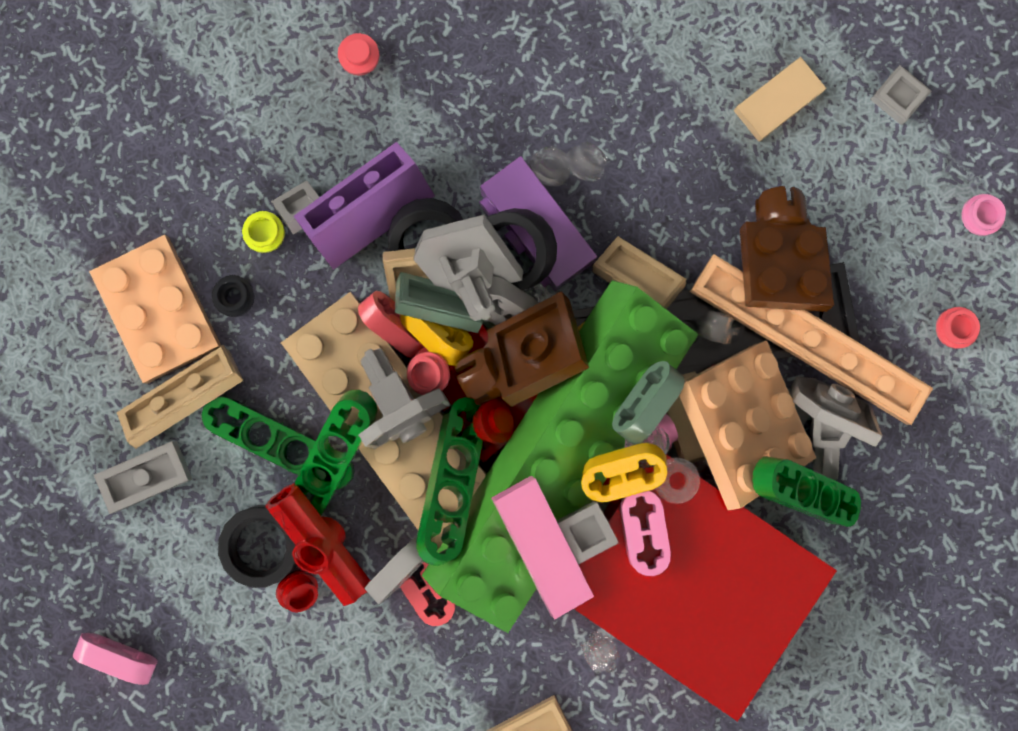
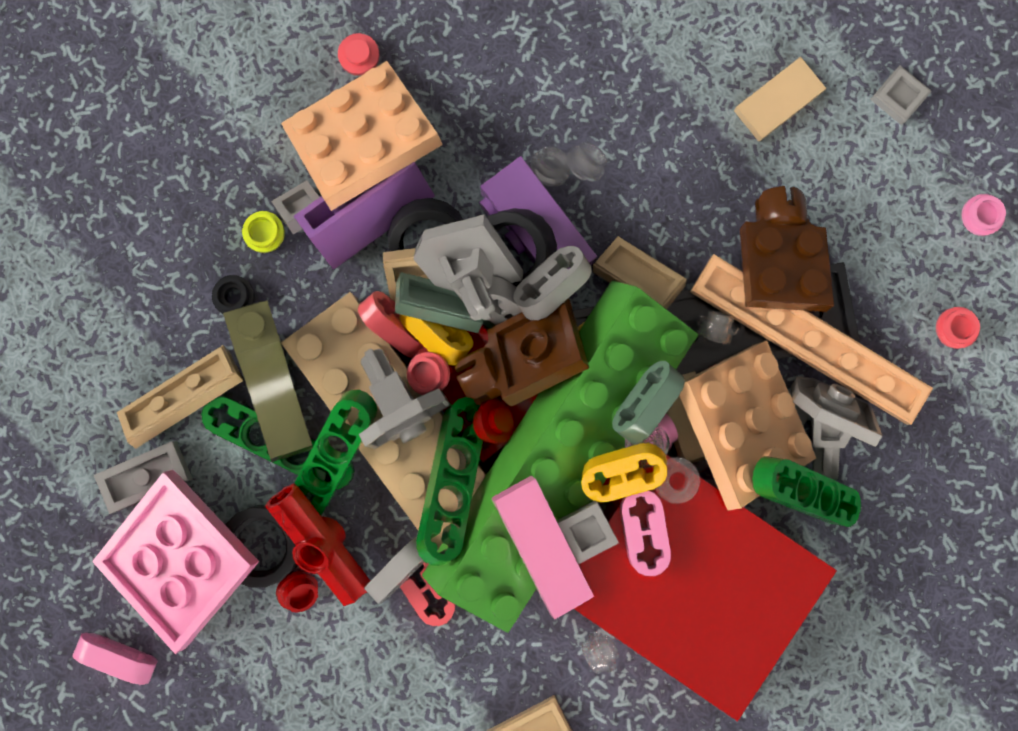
light nougat plate [89,235,221,384] -> none
none -> bright pink plate [92,470,259,654]
none -> olive arch [223,300,313,462]
none -> light nougat plate [281,61,443,211]
none -> light grey beam [513,246,591,320]

